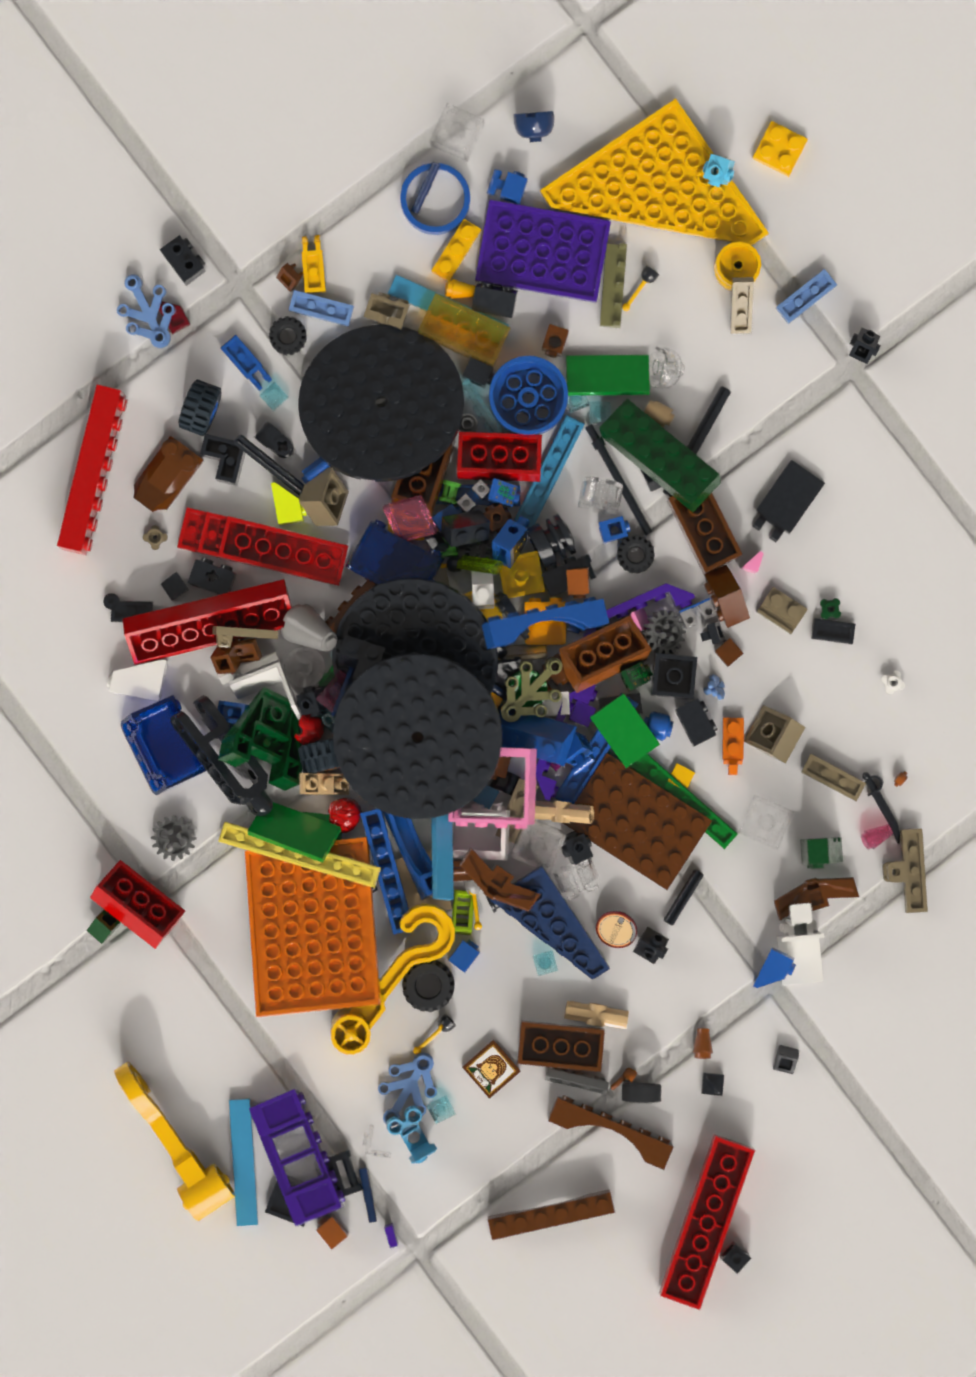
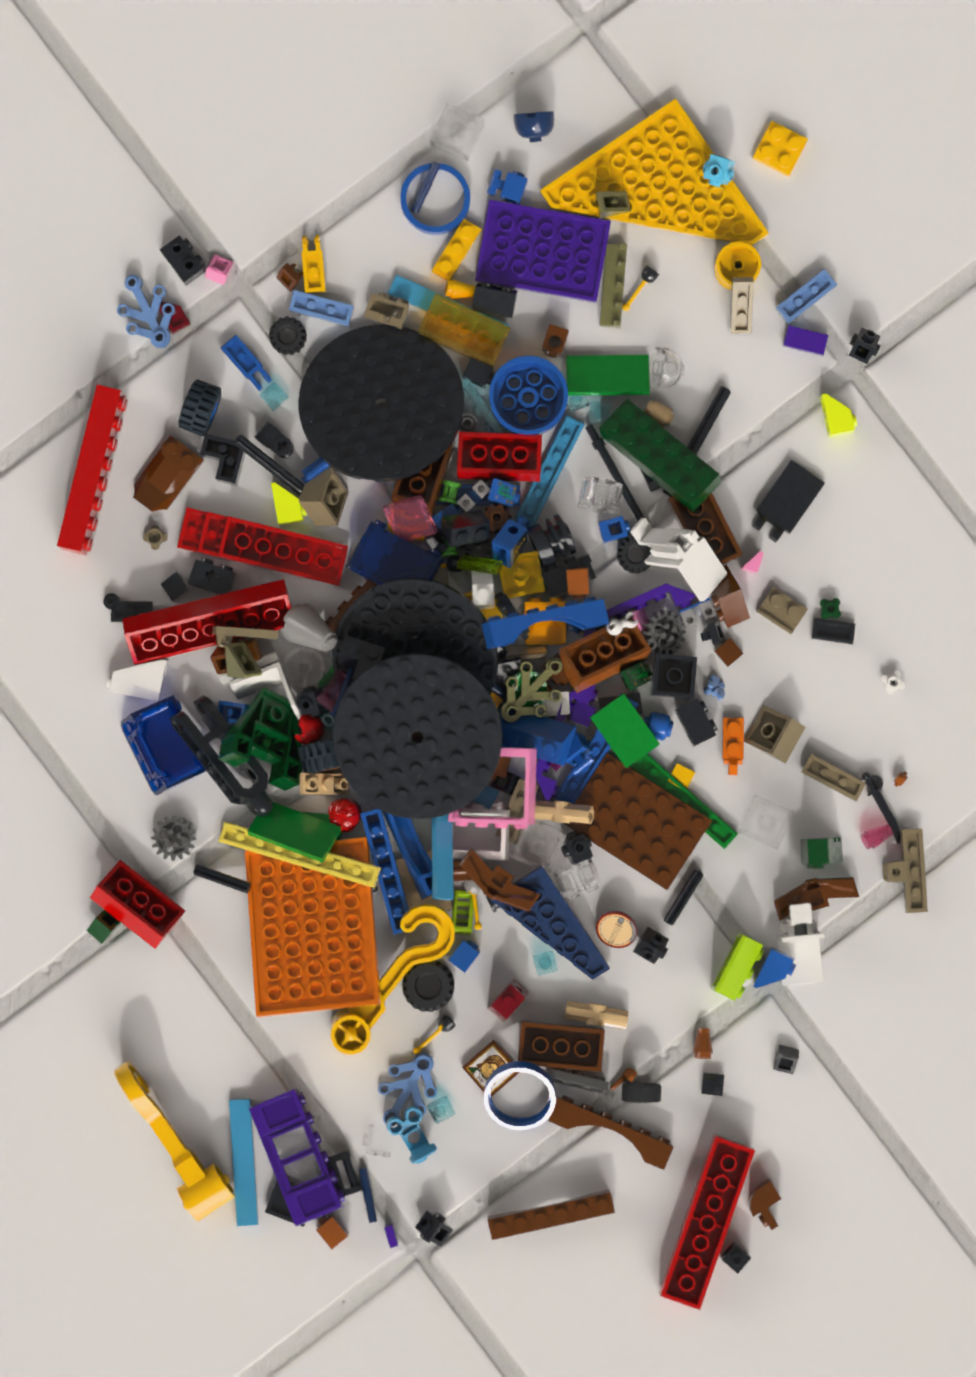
none -> black axle [193,864,251,893]
none -> bright pink slope [205,254,233,285]
none -> olive slope [225,642,262,678]
none -> black brick [415,1211,453,1246]
none -> piece [484,1061,556,1130]
none -> dark red torso [488,978,529,1022]
none -> olive slope [595,191,631,219]
none -> white arm [606,612,638,635]
none -> white piece [630,518,727,601]
none -> lime slope [711,933,764,1001]
none -> reddish brown brick [748,1179,781,1230]
none -> dark purple tile [783,325,828,356]
none -> neon yellow slope [820,394,857,437]

